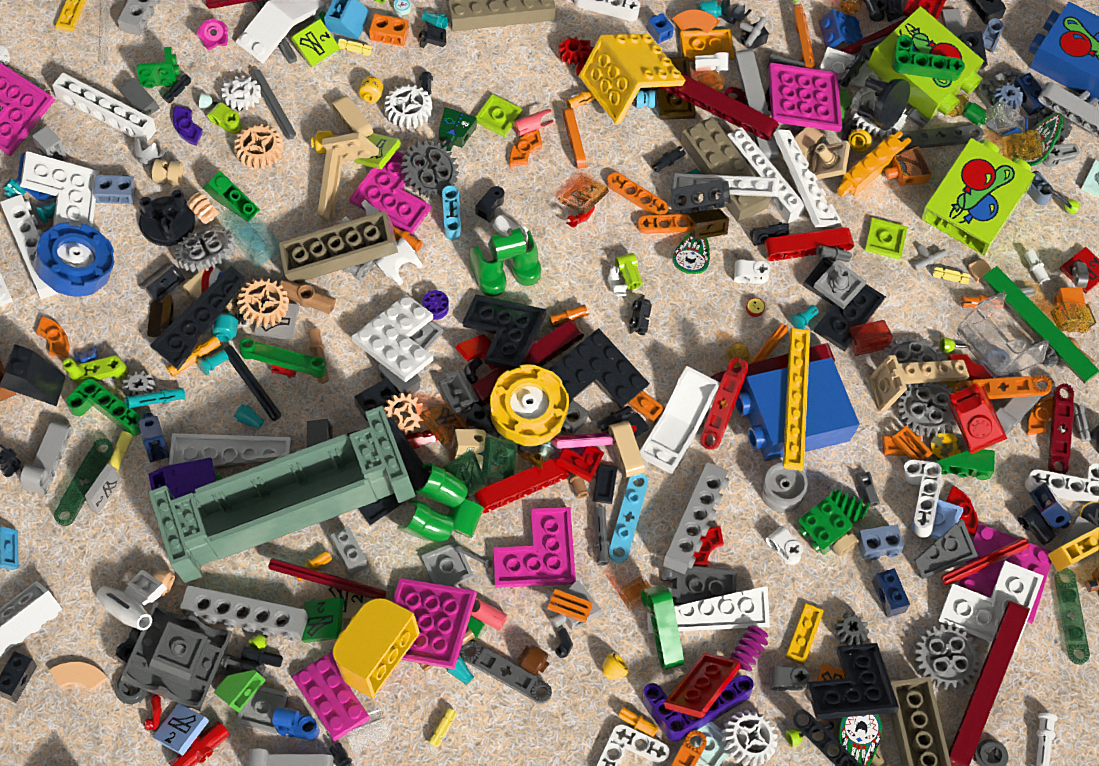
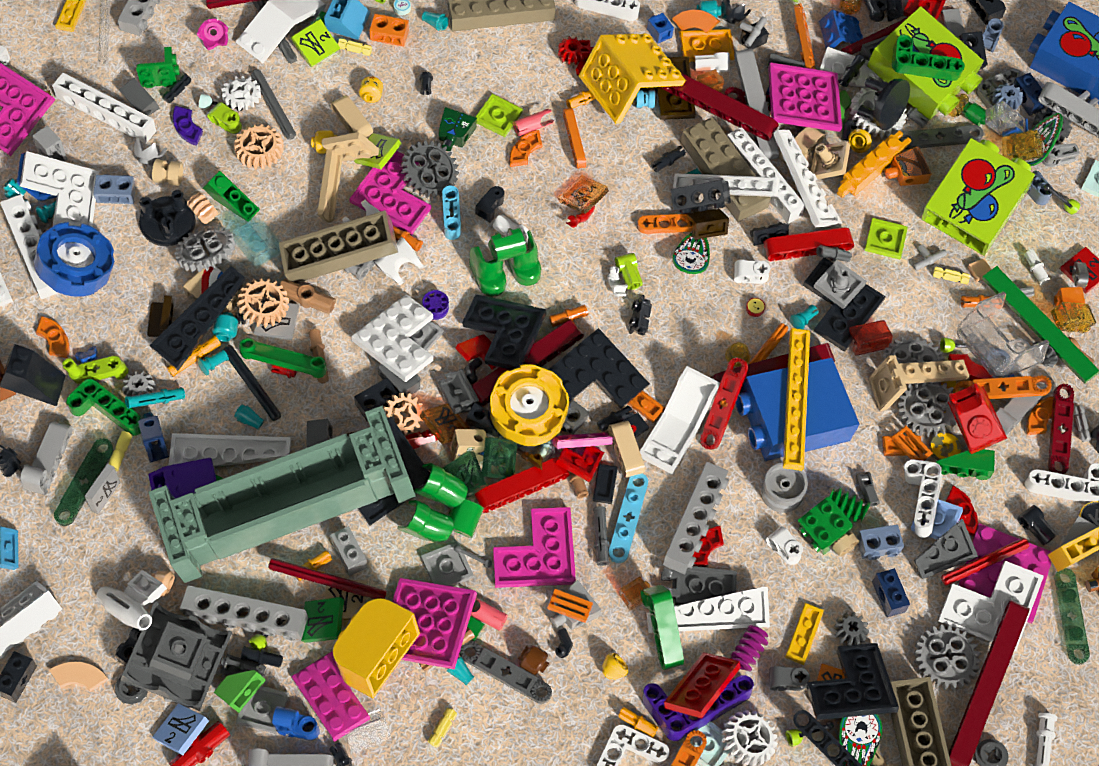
black panel [139,263,186,302] -> none
red arm [144,693,162,730] -> none
white gear [384,84,432,129] -> none
black bracket [418,24,447,48] -> none
orange beam [607,172,668,215] -> none
dark blue torso [1029,482,1072,529] -> none

